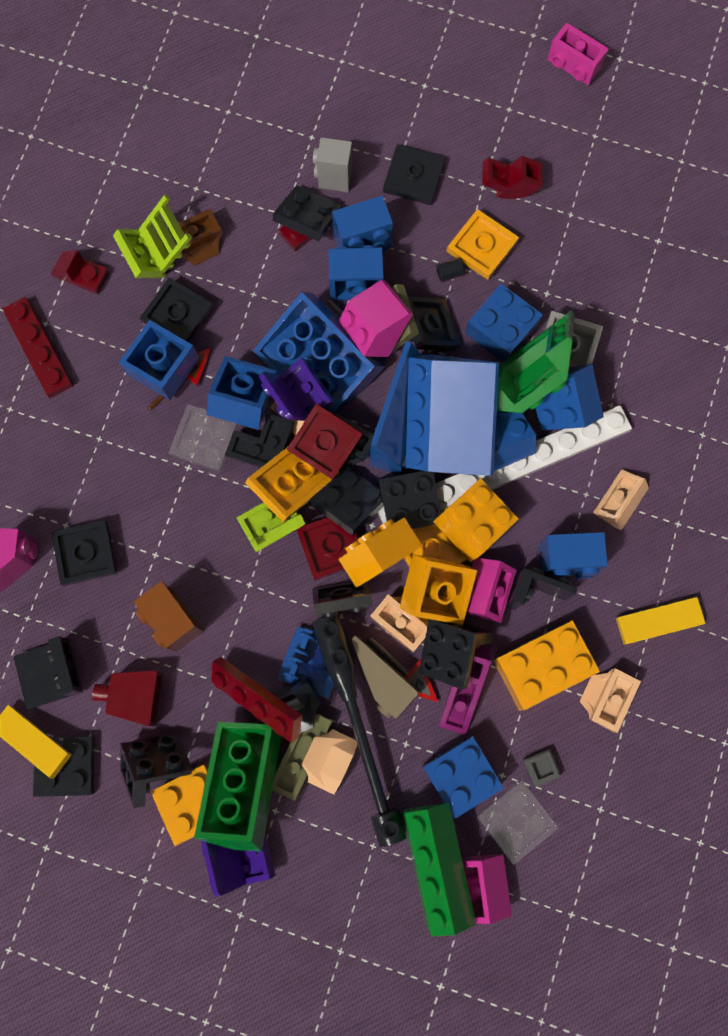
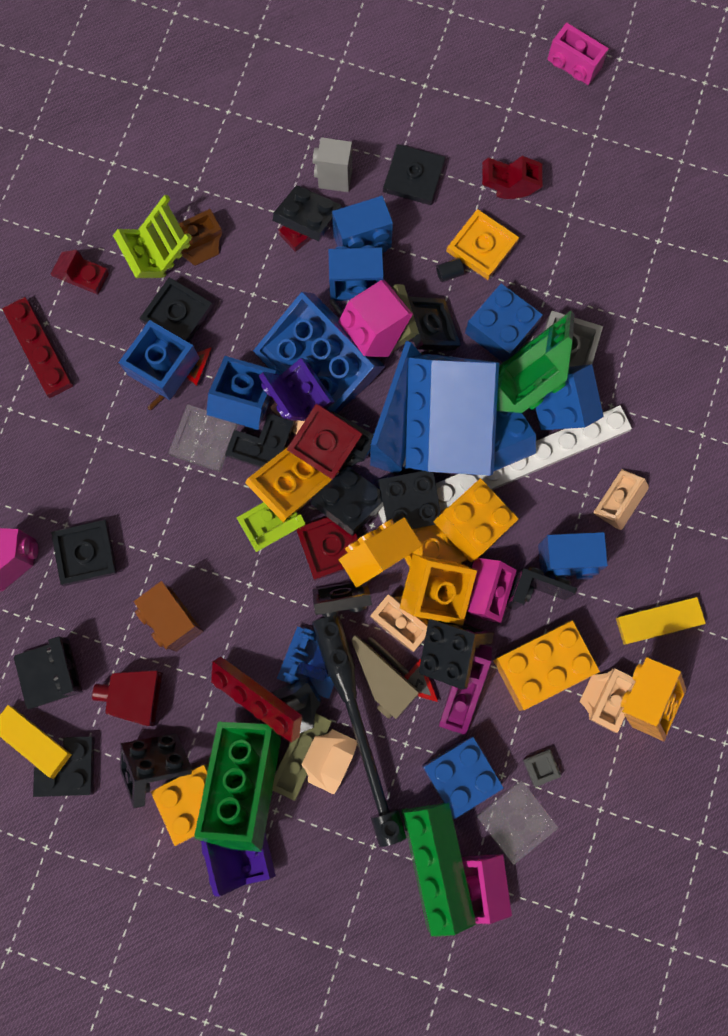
none -> light orange brick [621,657,687,741]

